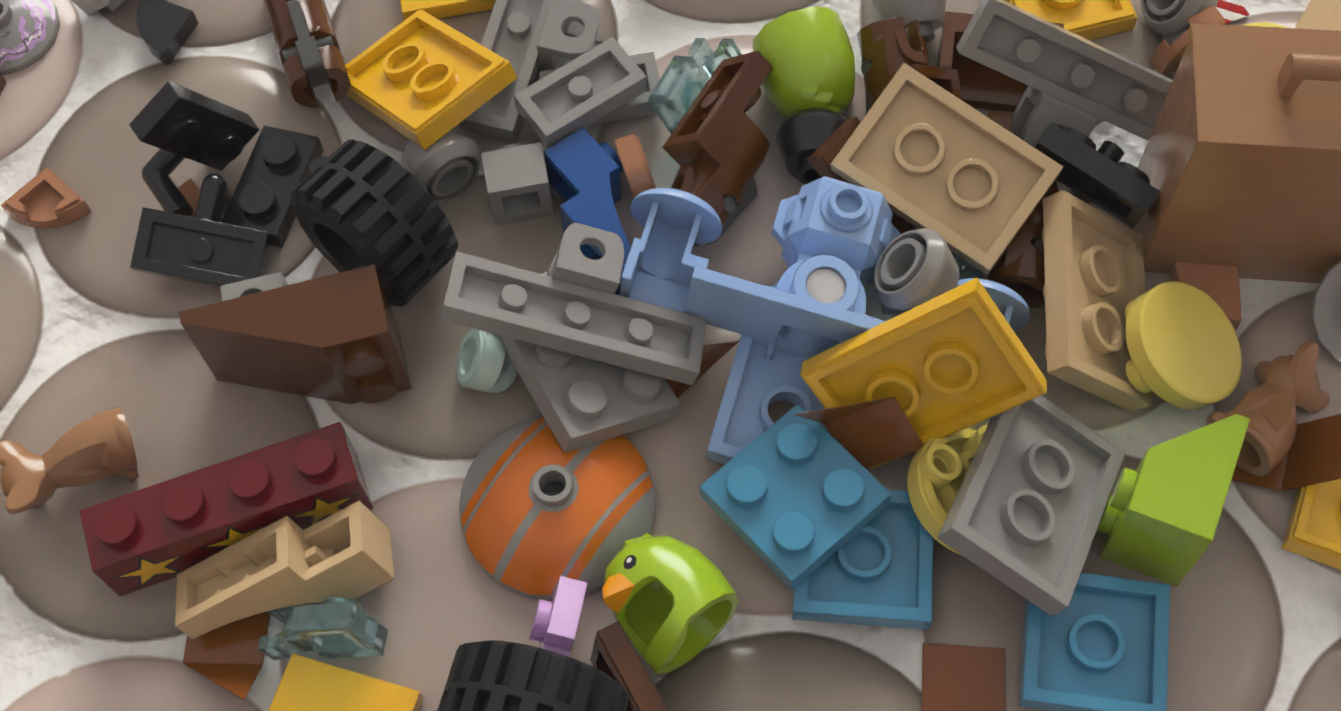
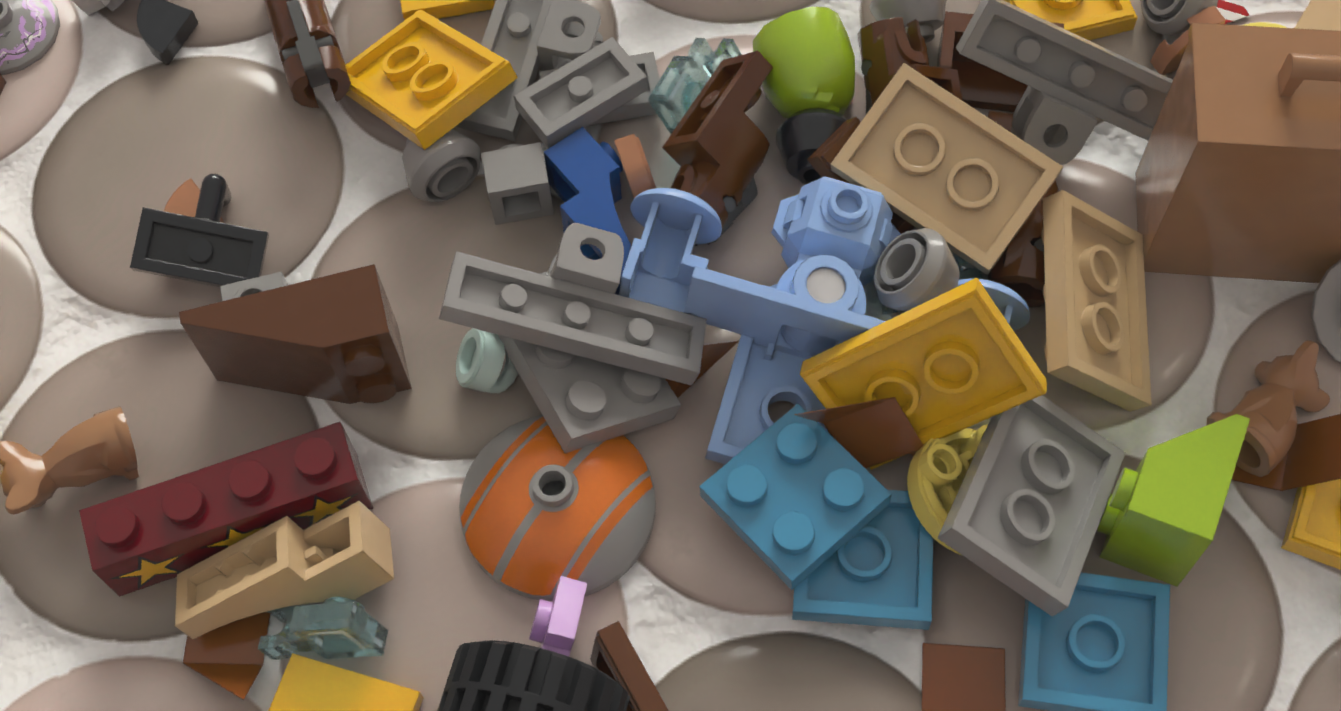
nougat tile [1,167,91,228] -> none
black plate [129,81,260,217] -> none
black plate [221,125,328,248] -> none
black tyre [290,139,458,307] -> none
lime piece [602,533,739,674] -> none
black plate [1035,122,1160,229] -> none
light yellow tile [1125,281,1242,410] -> none
nougat tile [1170,261,1242,331] -> none

